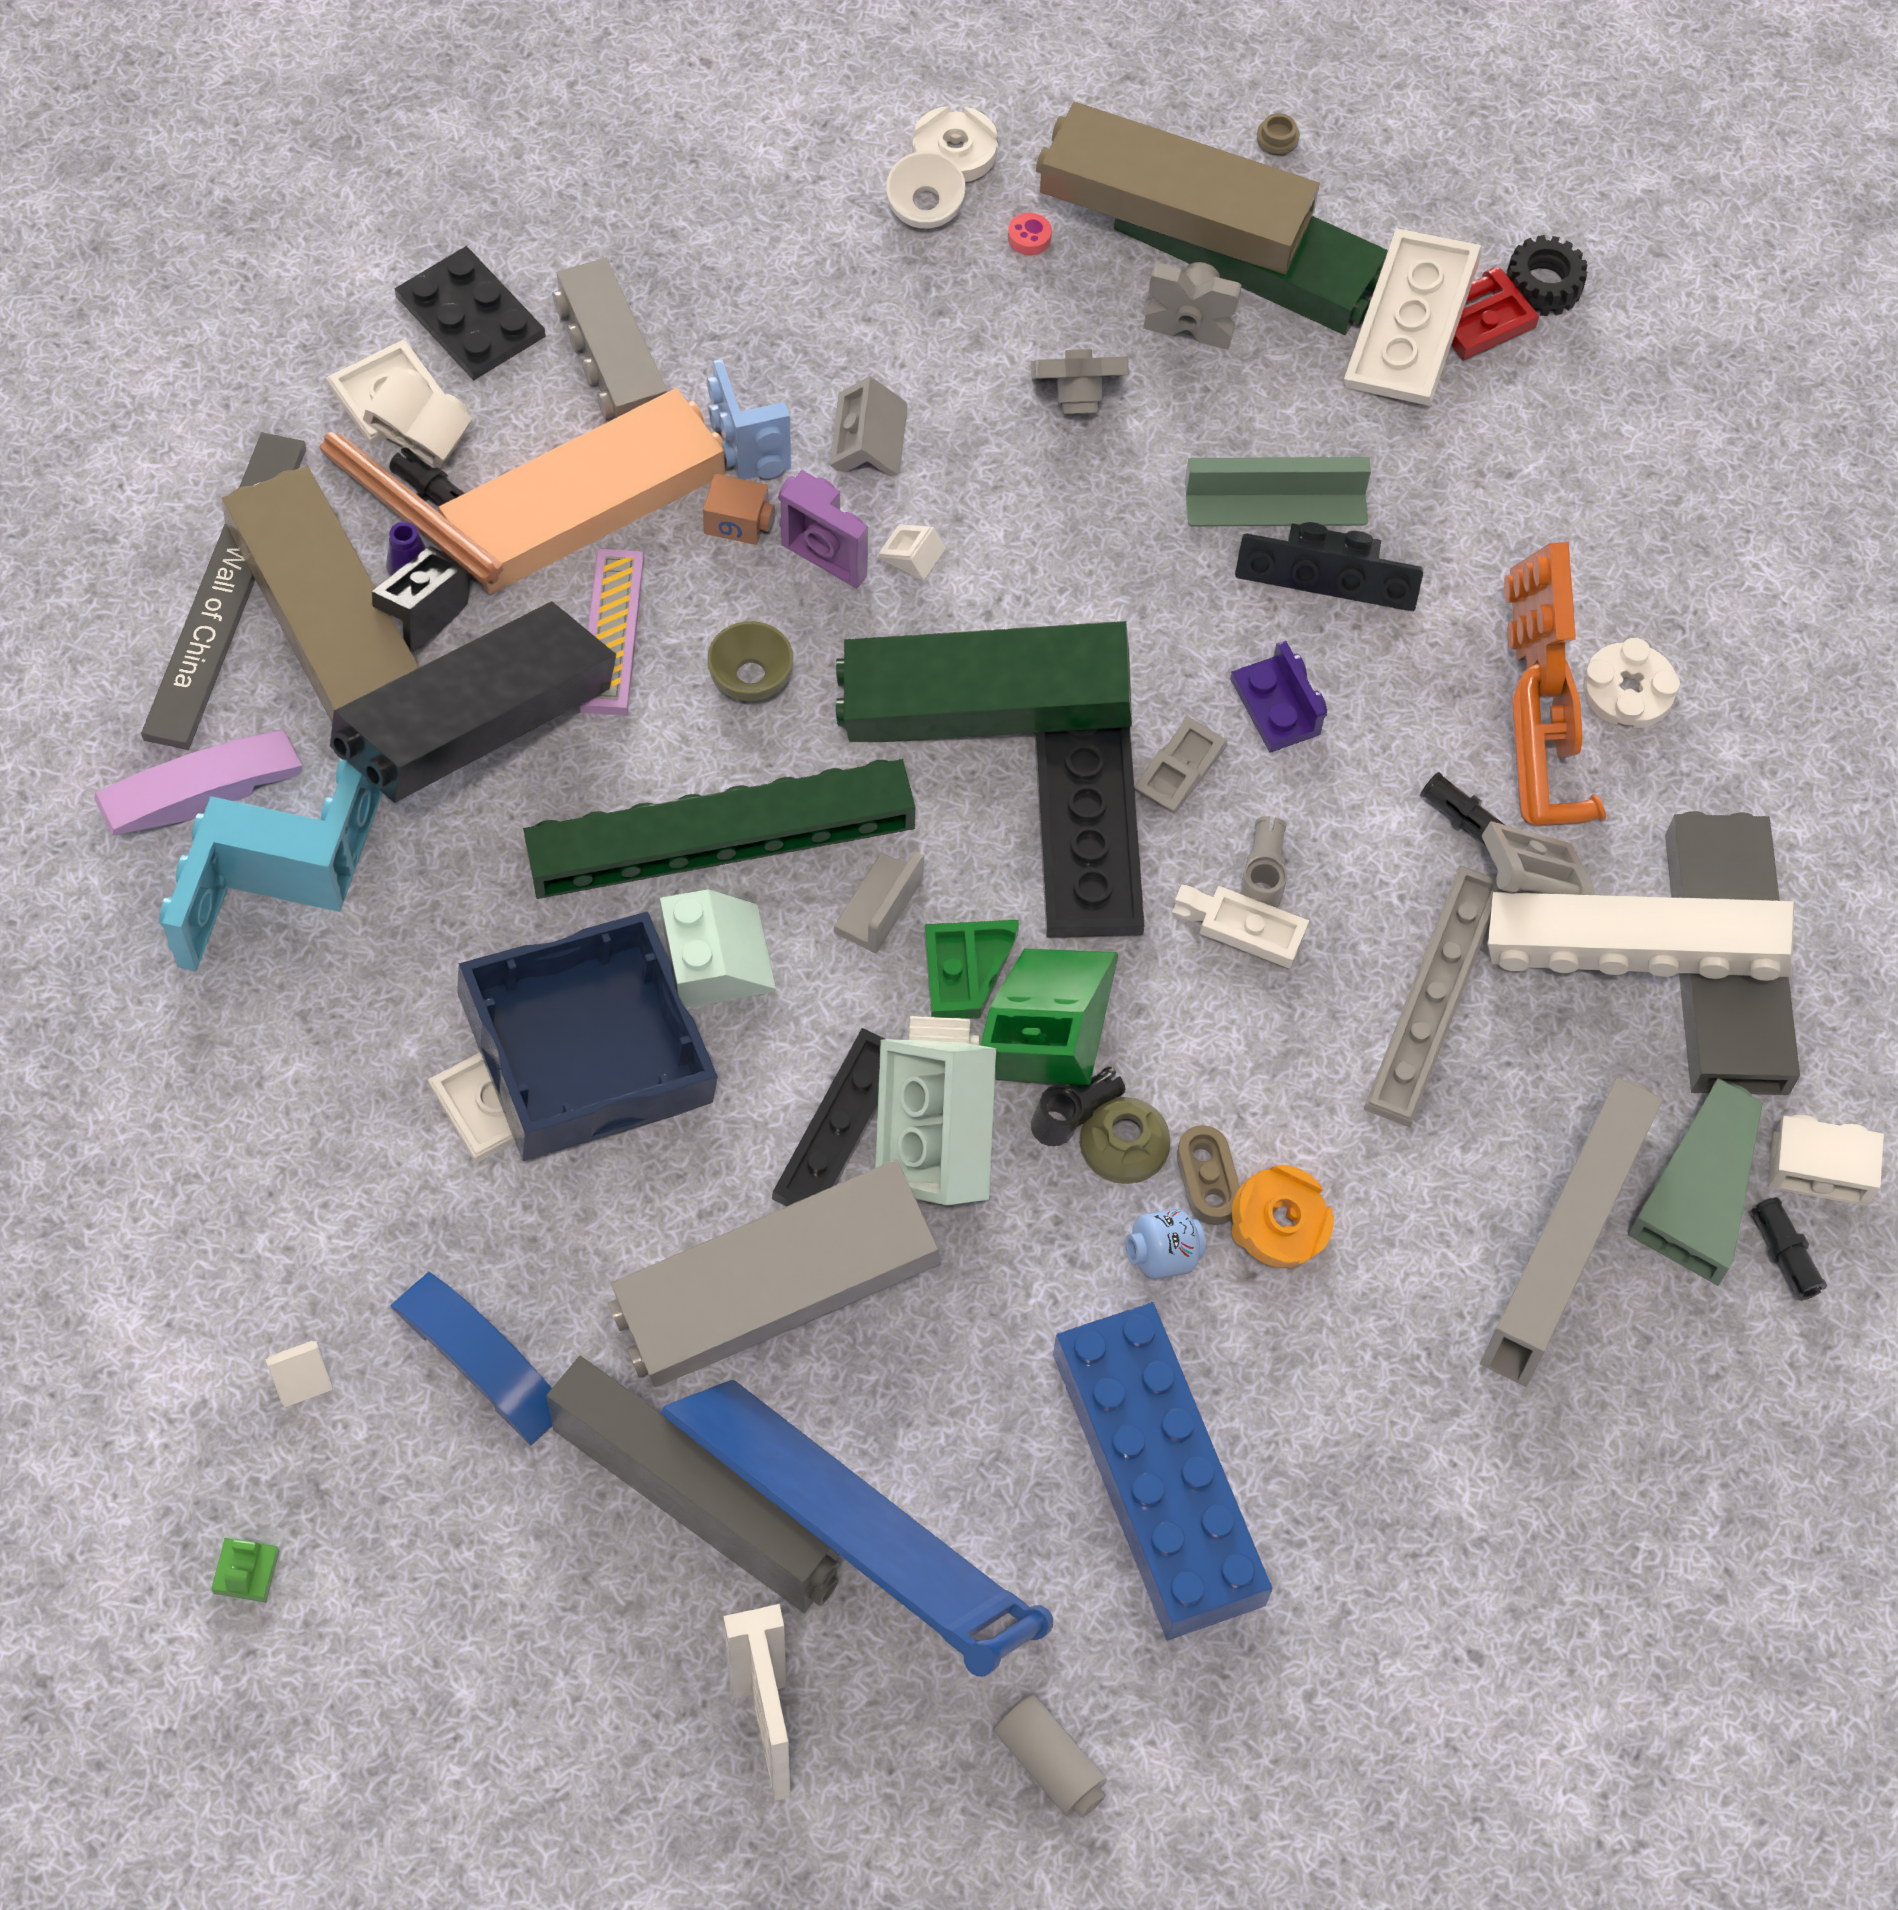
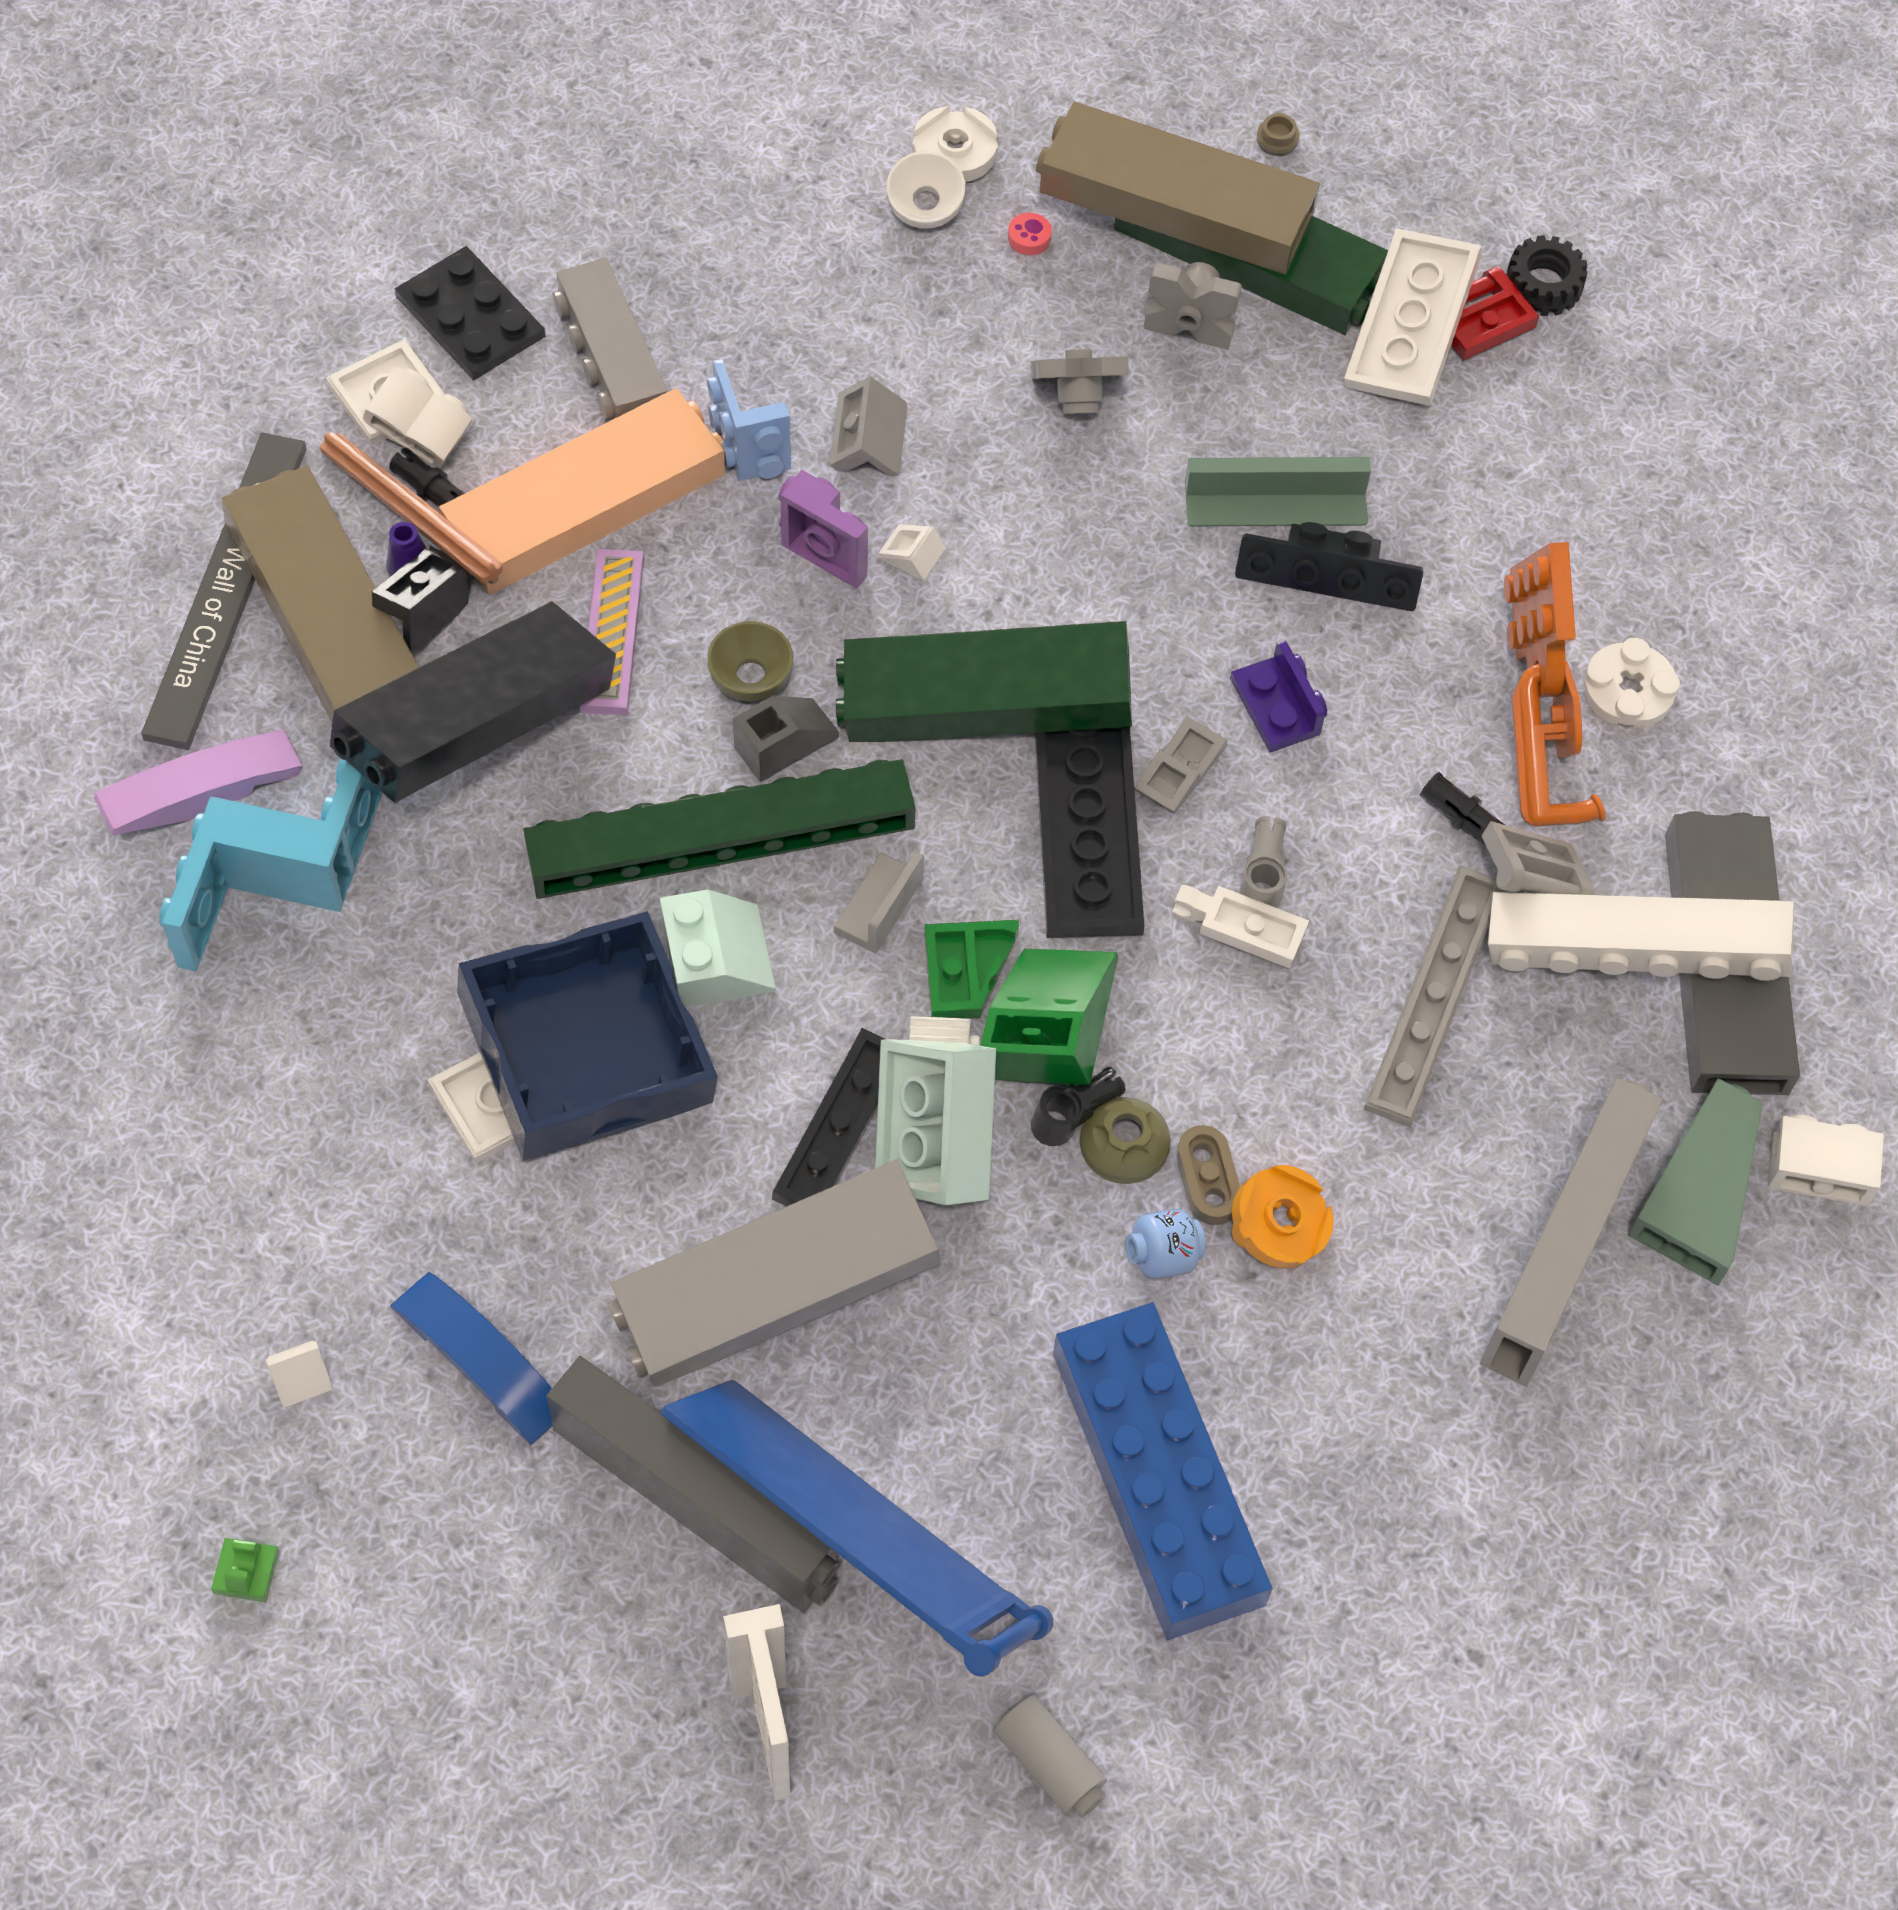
nougat brick [703,474,775,545] -> none
black pin [1750,1197,1827,1301] -> none
none -> dark grey slope [733,695,839,782]

